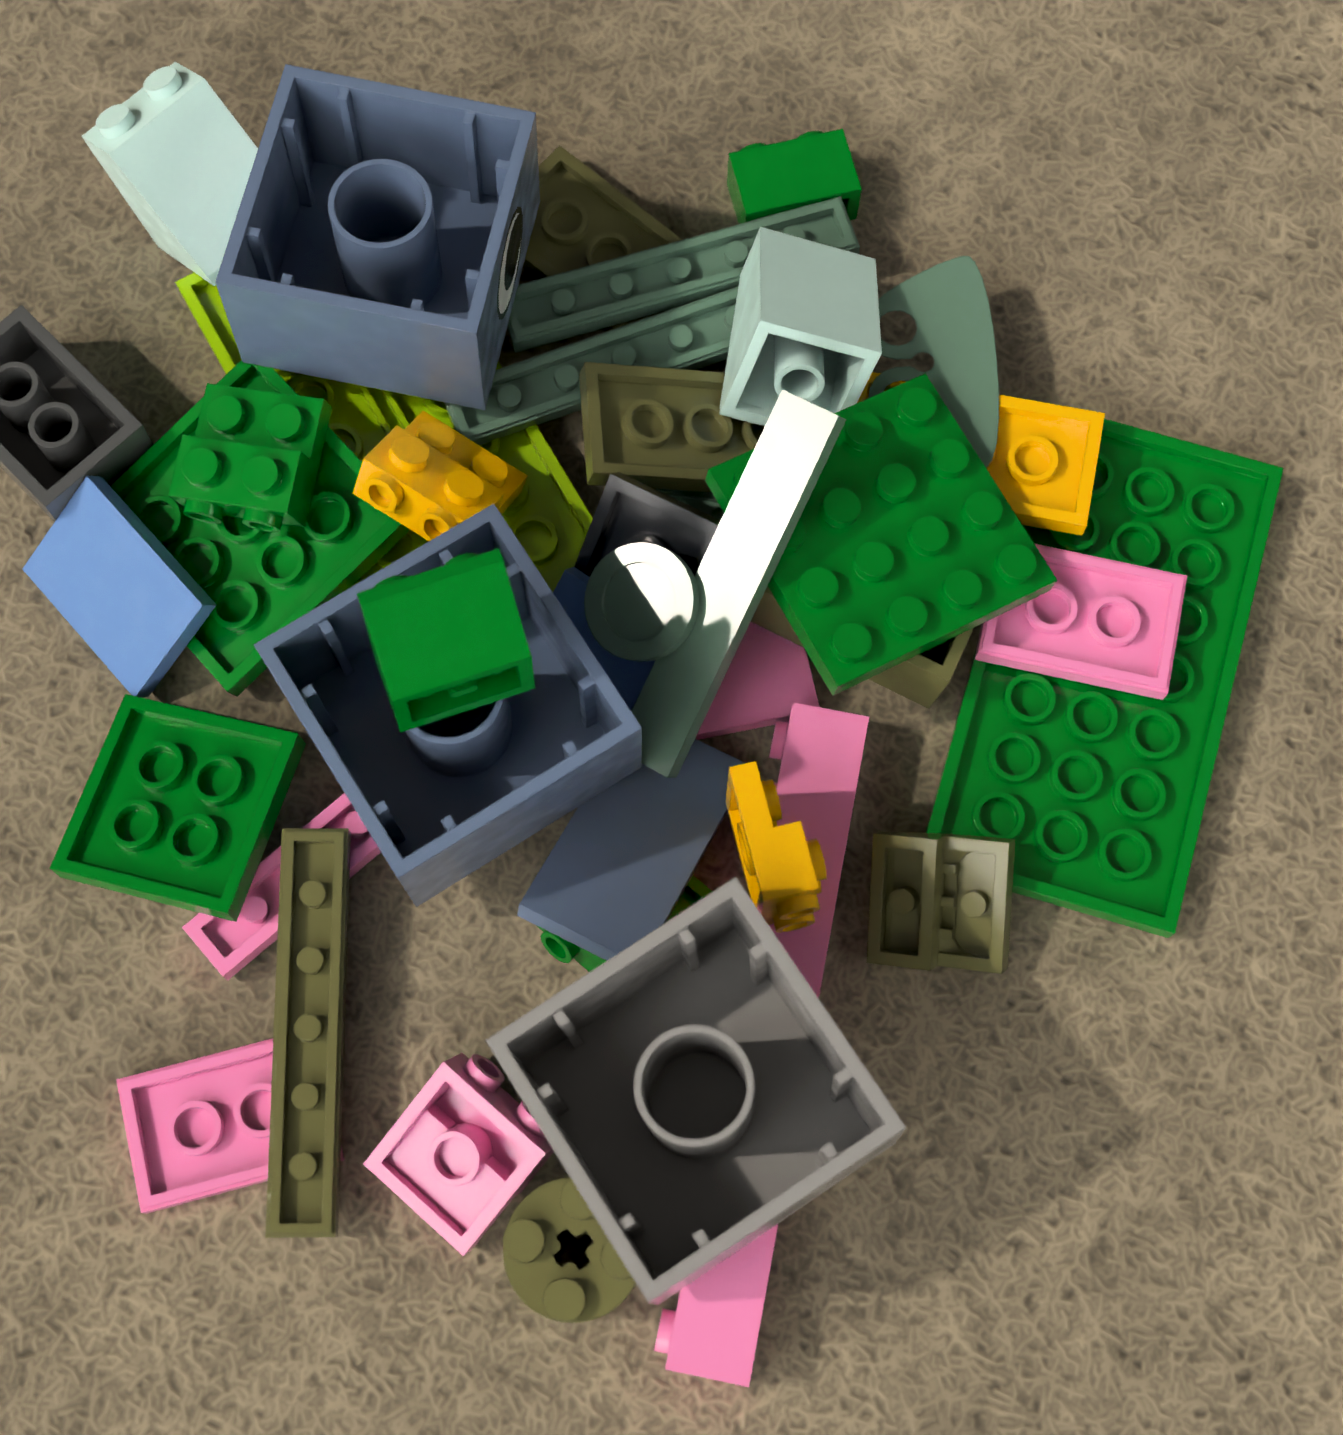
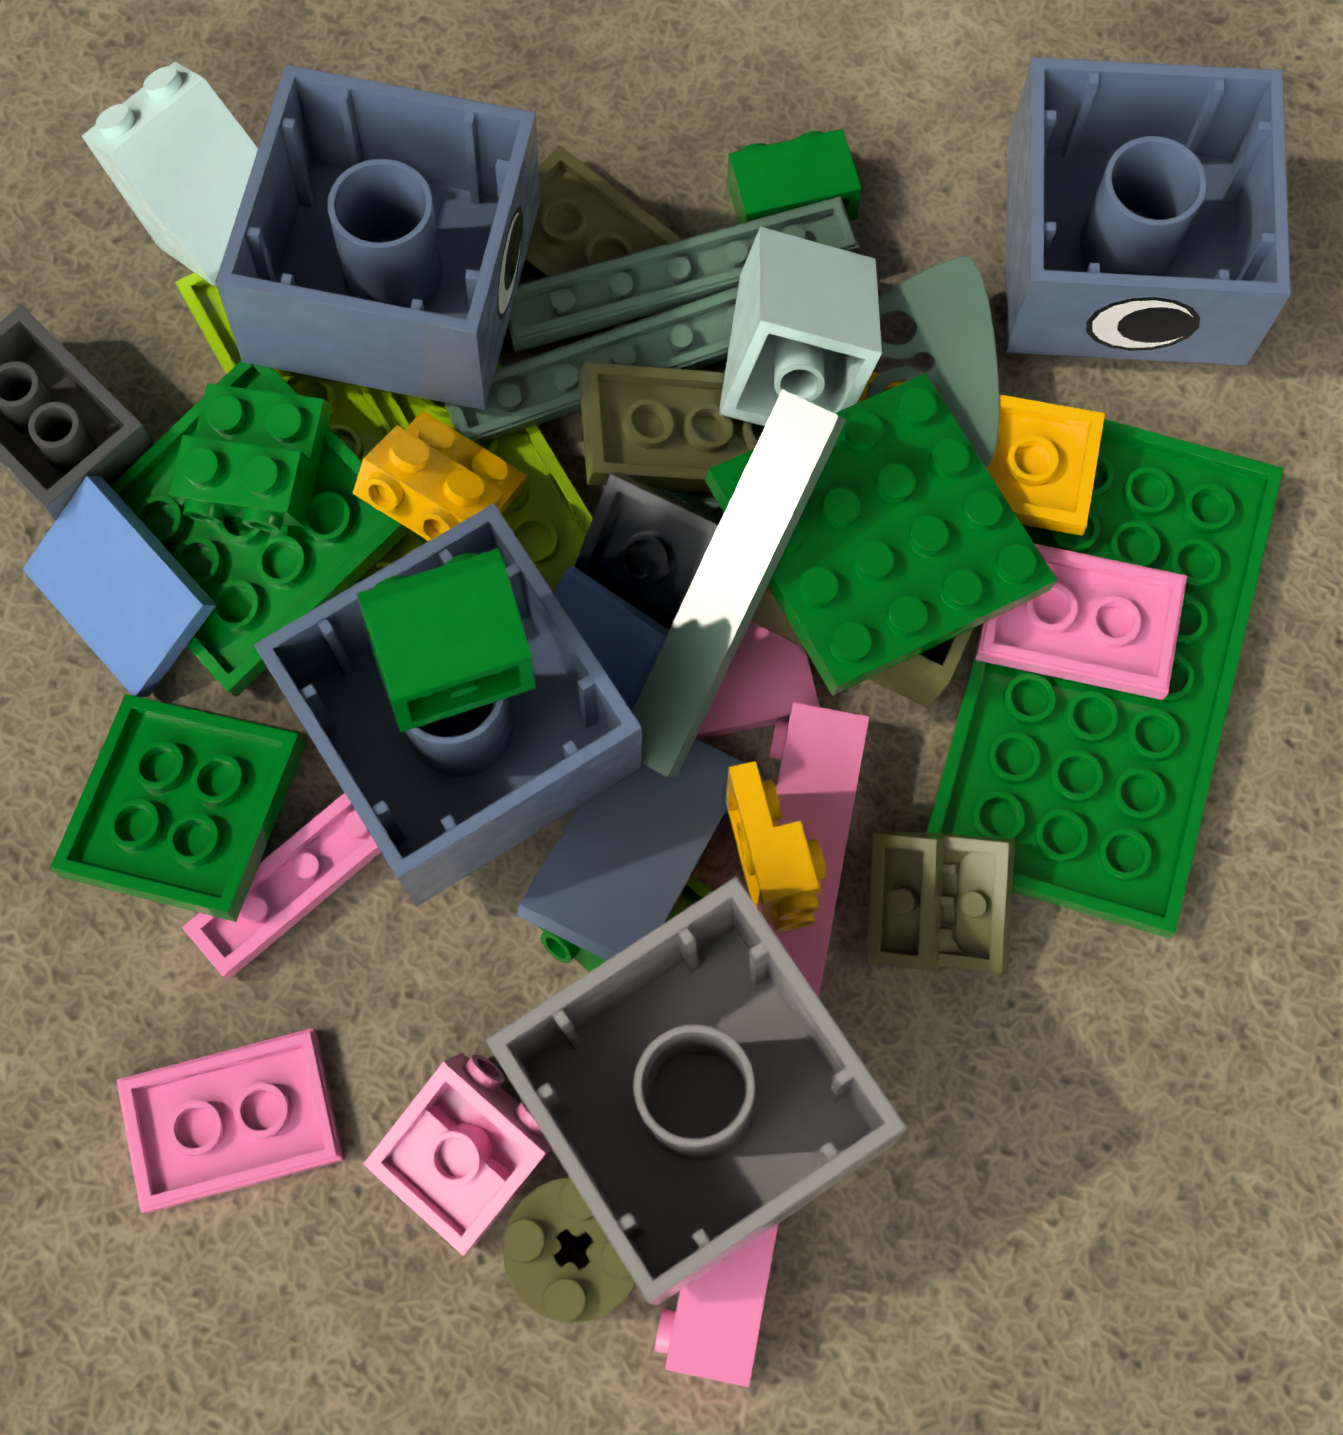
olive tile [265,828,351,1238] -> none
sand green piece [584,542,699,662] -> none
none -> sand blue brick [1005,57,1291,366]

